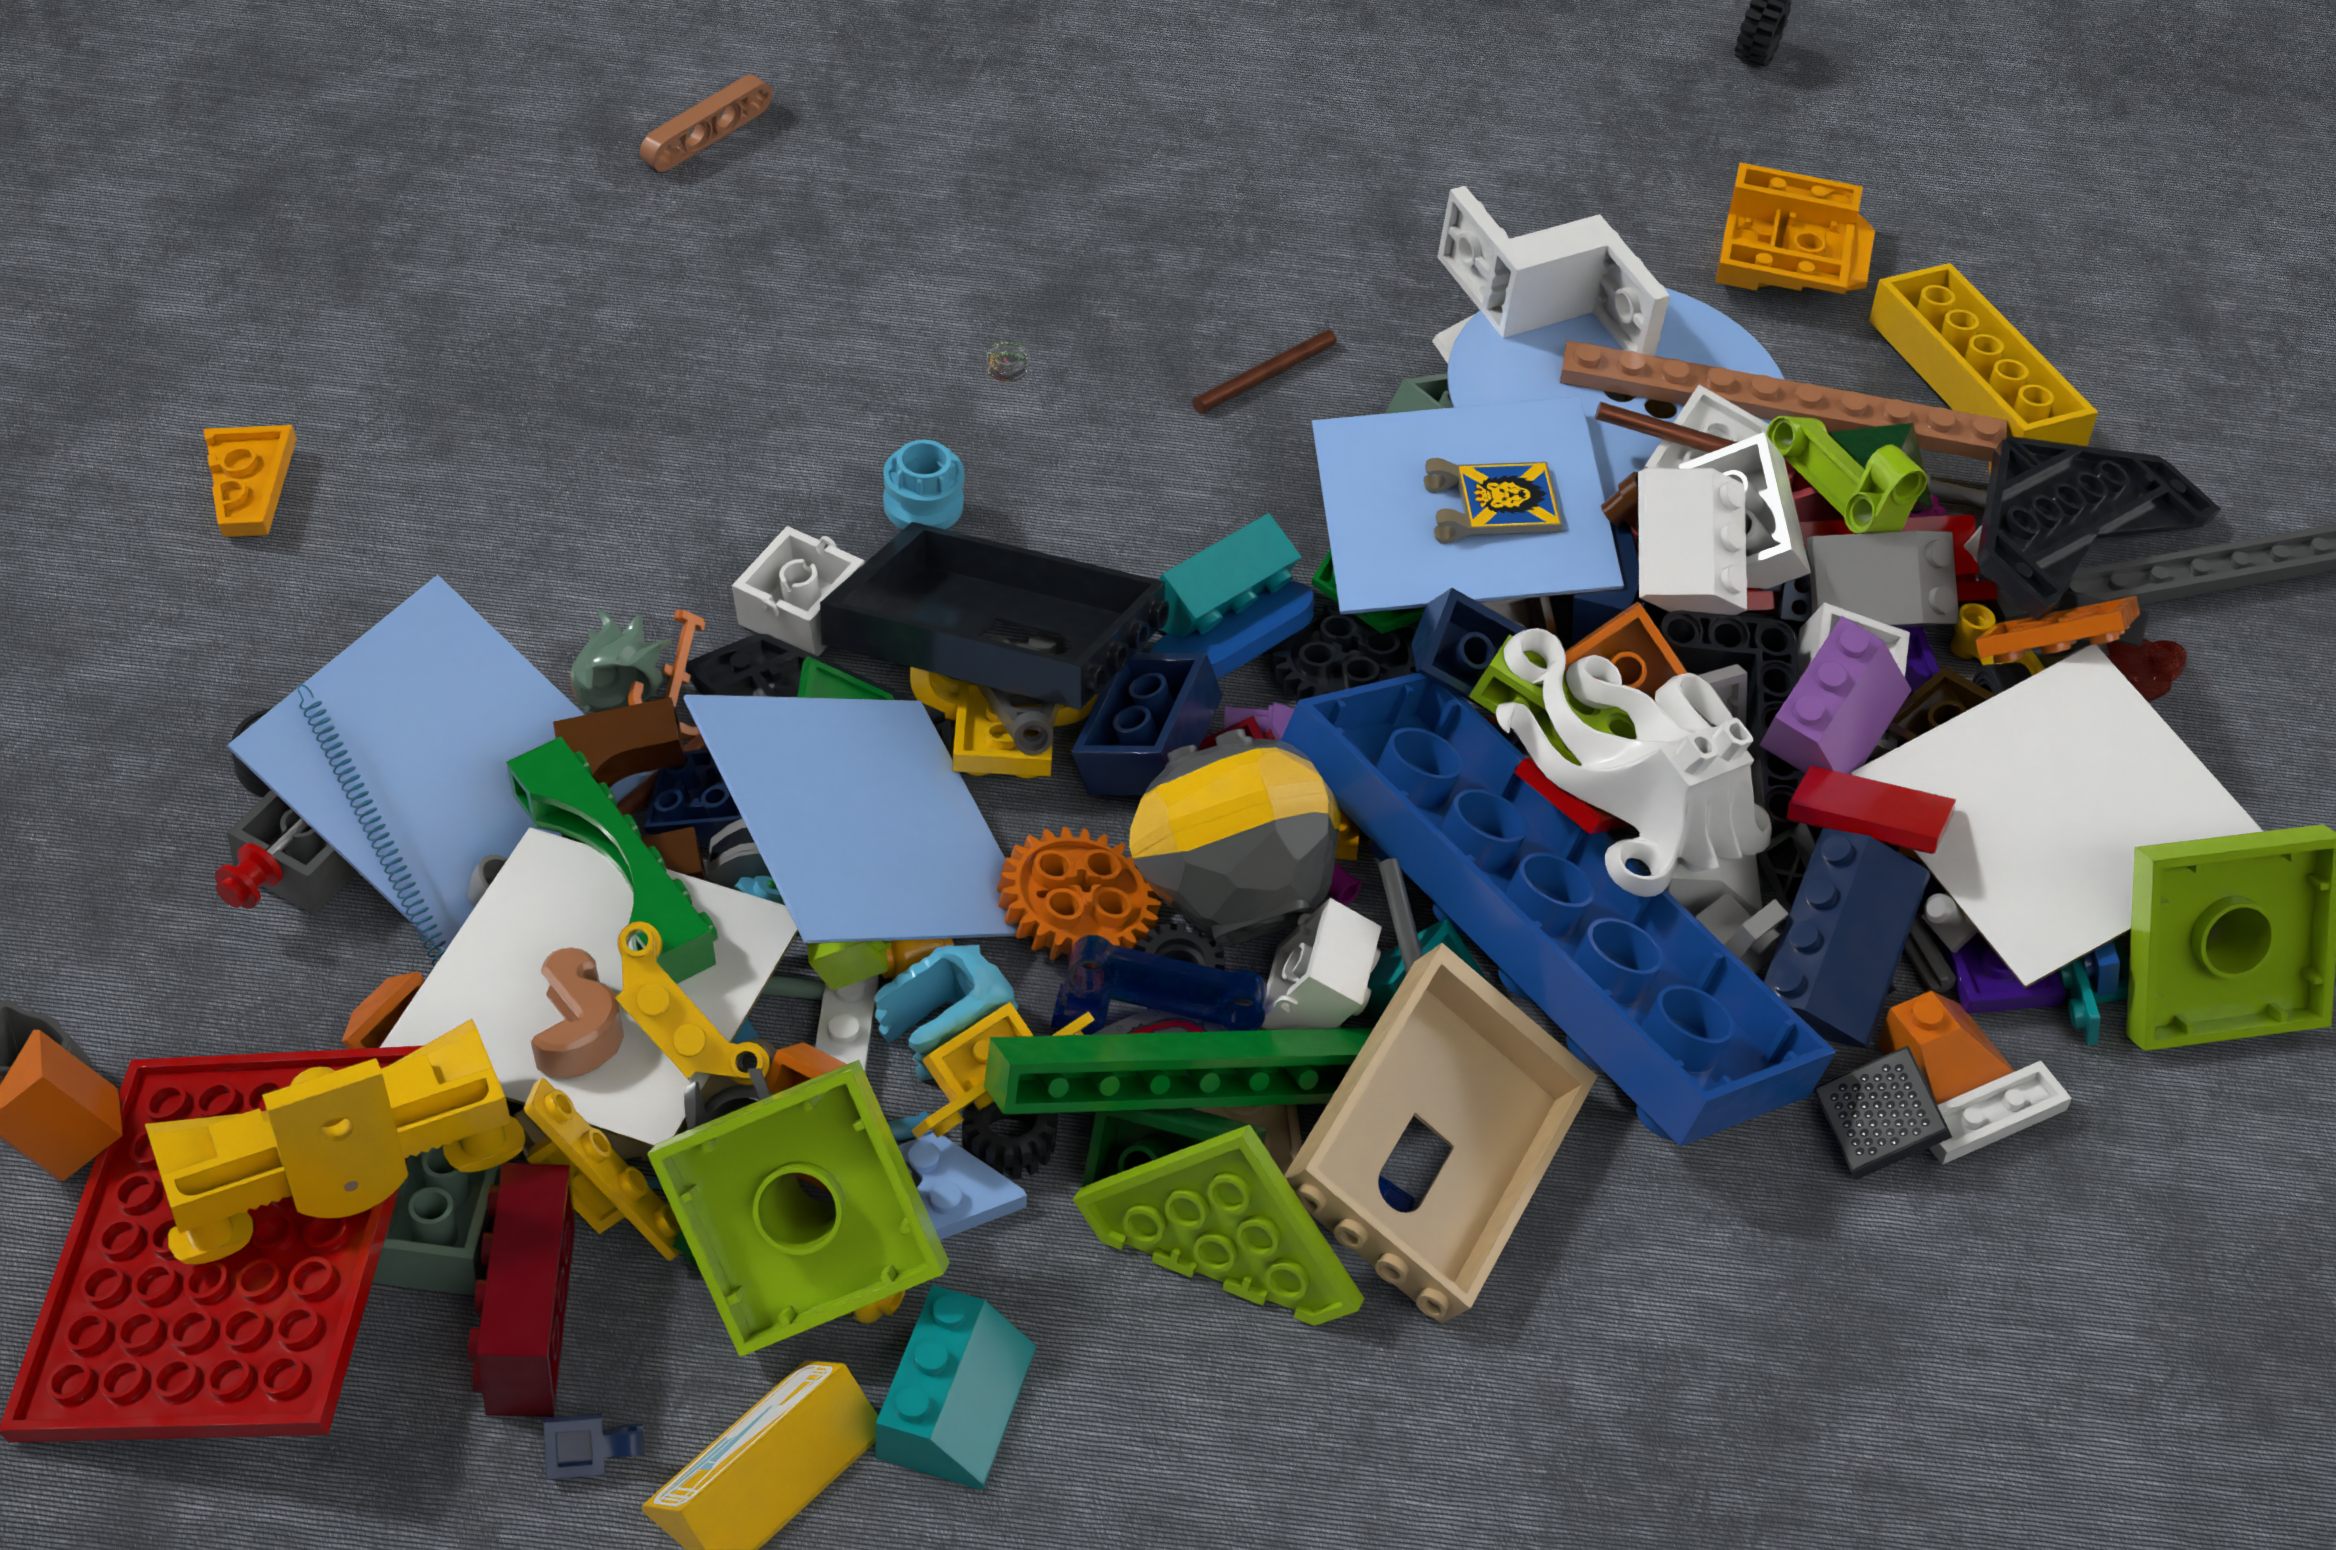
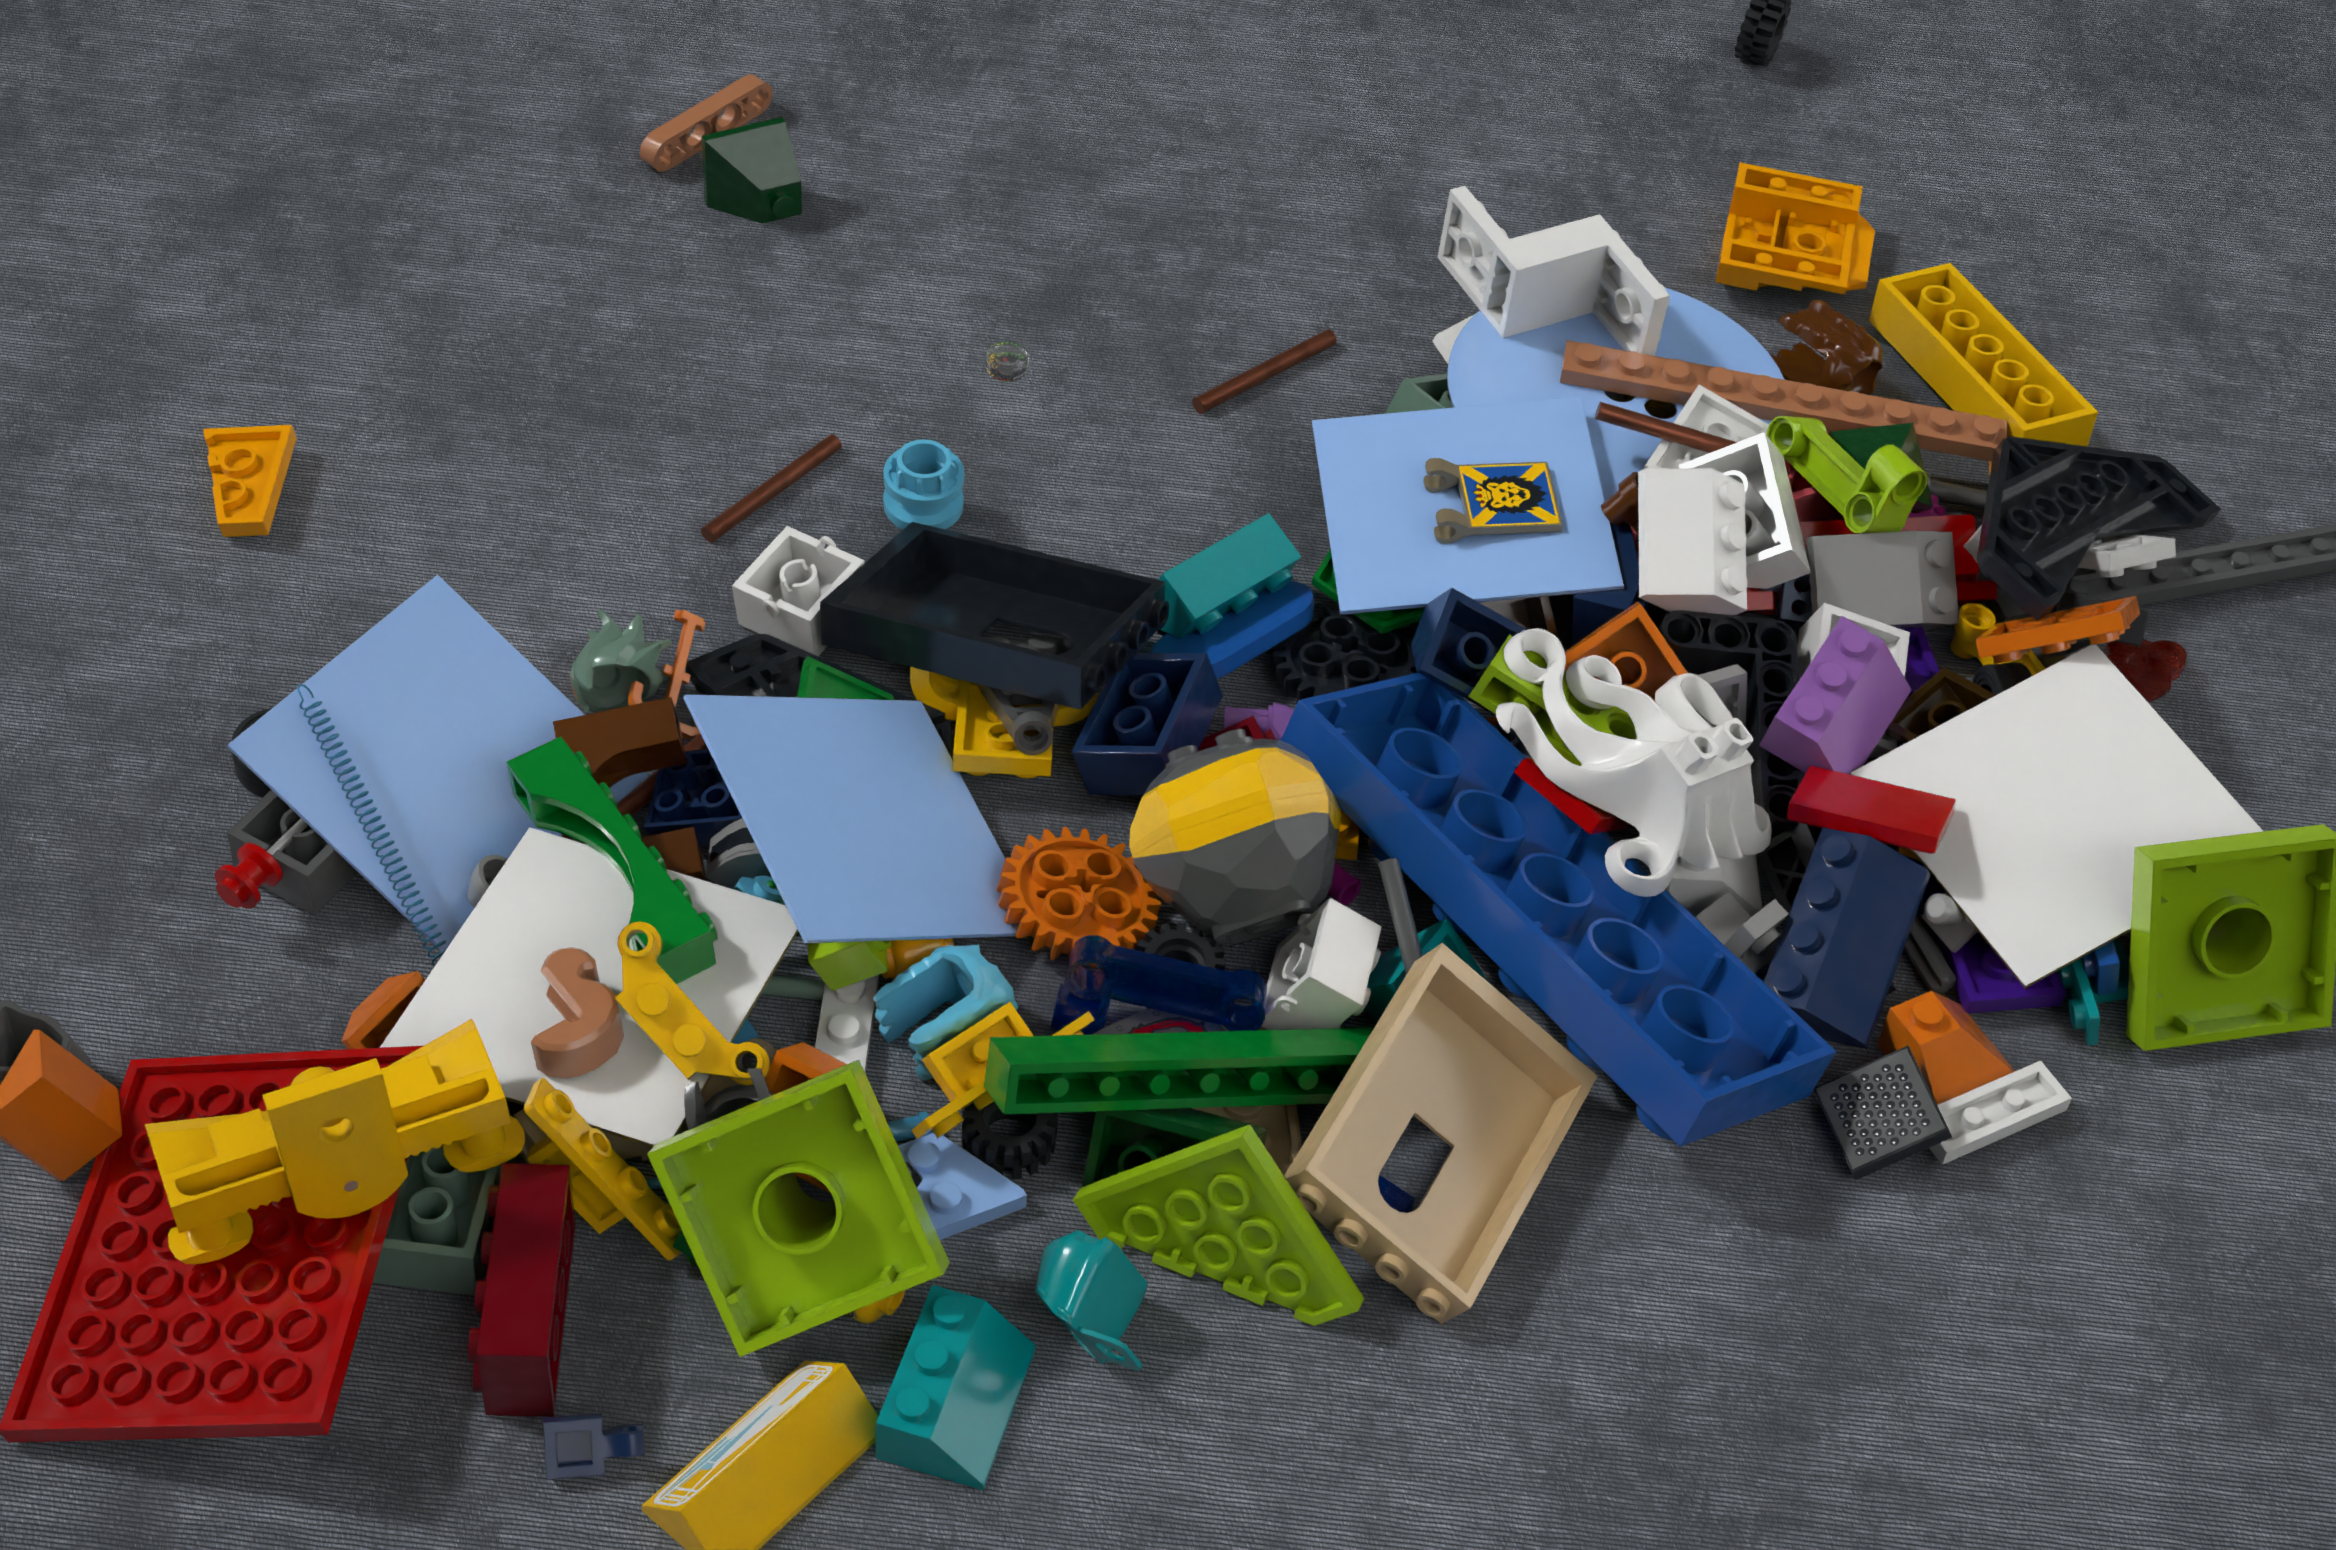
none -> copper bar [701,434,842,543]
none -> dark green slope [702,117,802,224]
none -> teal piece [1035,1230,1148,1371]
none -> reddish brown piece [1770,300,1883,395]
none -> white wing [2078,534,2176,577]

